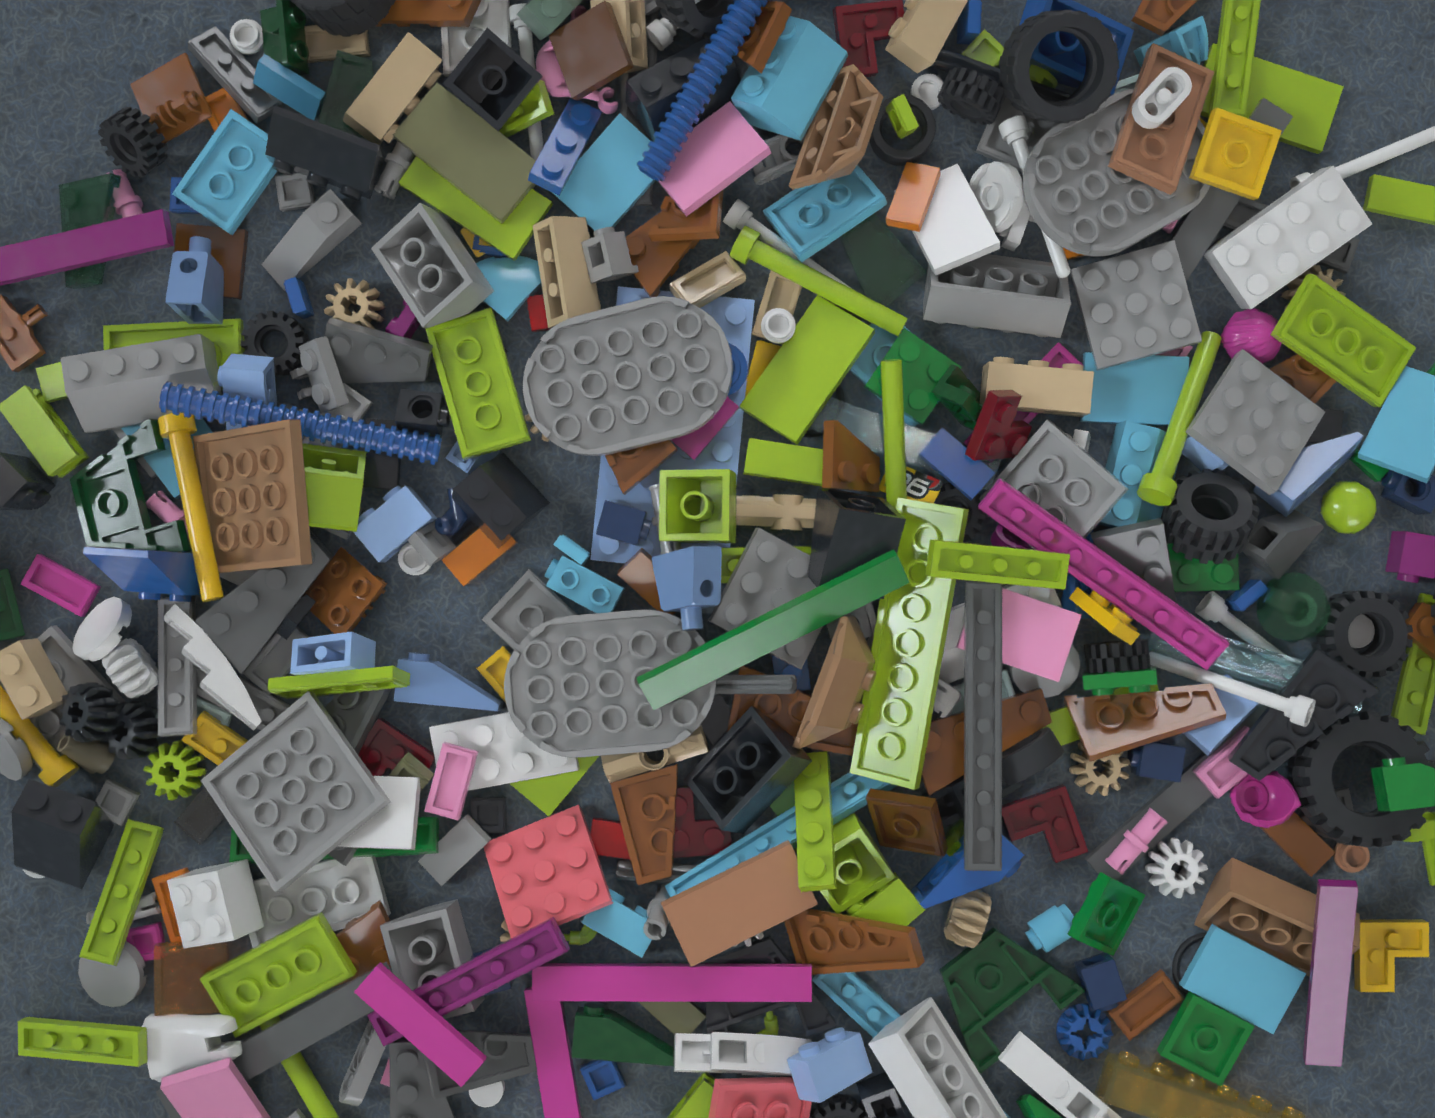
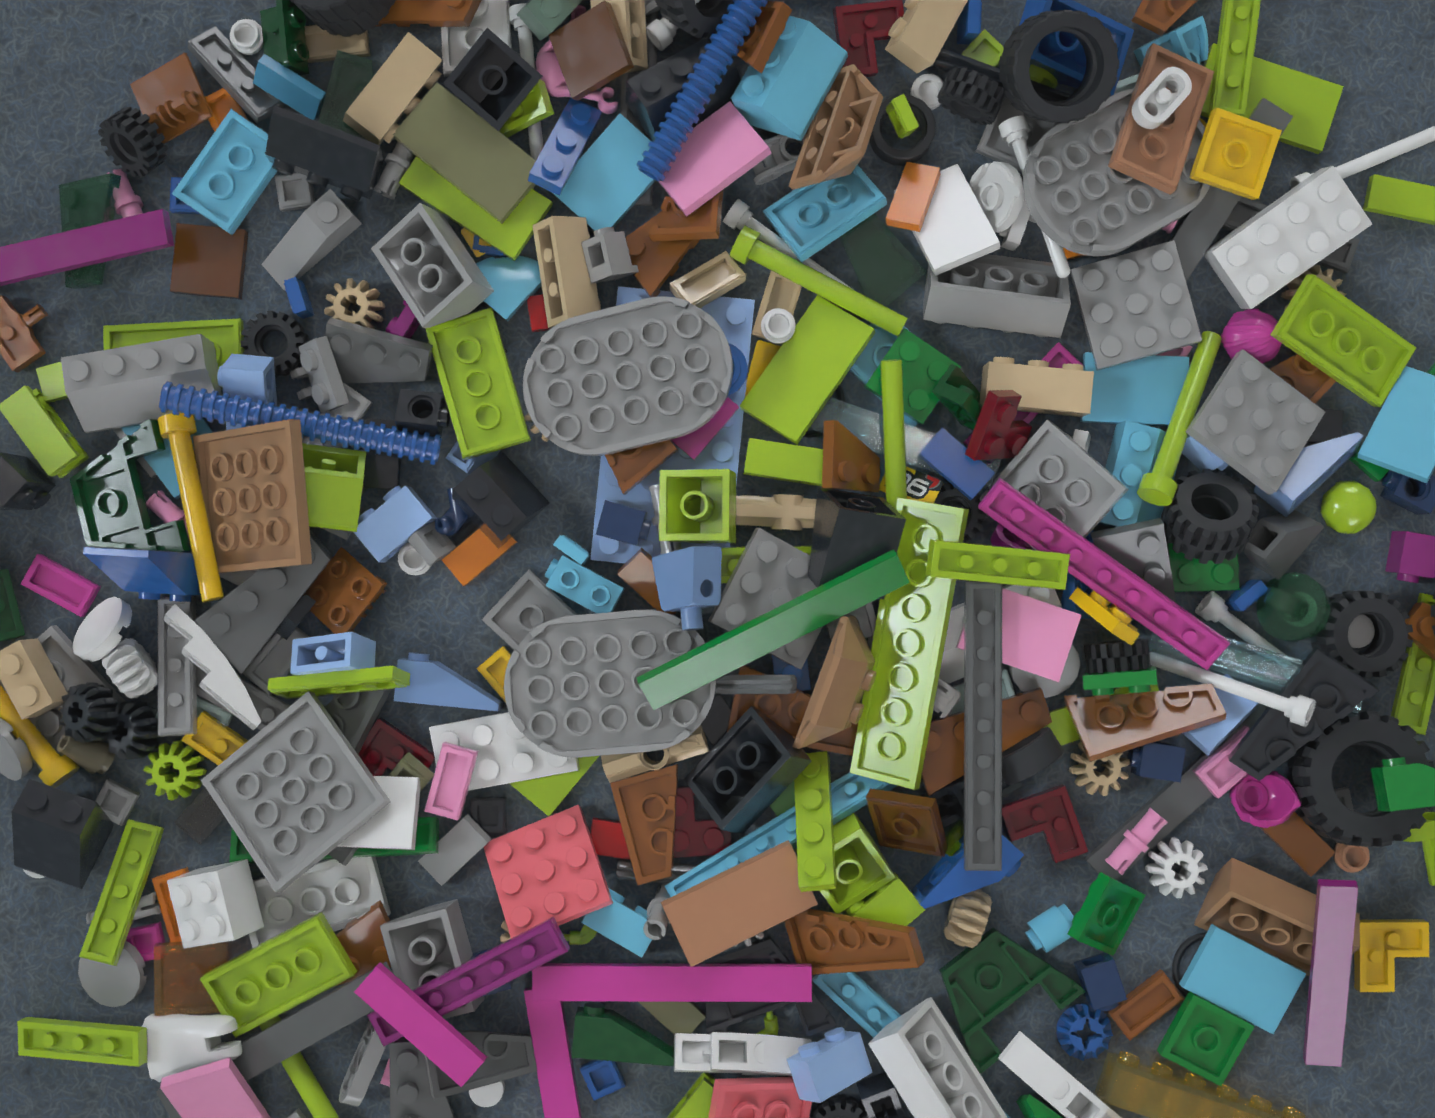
medium blue torso [165,236,224,324] -> none

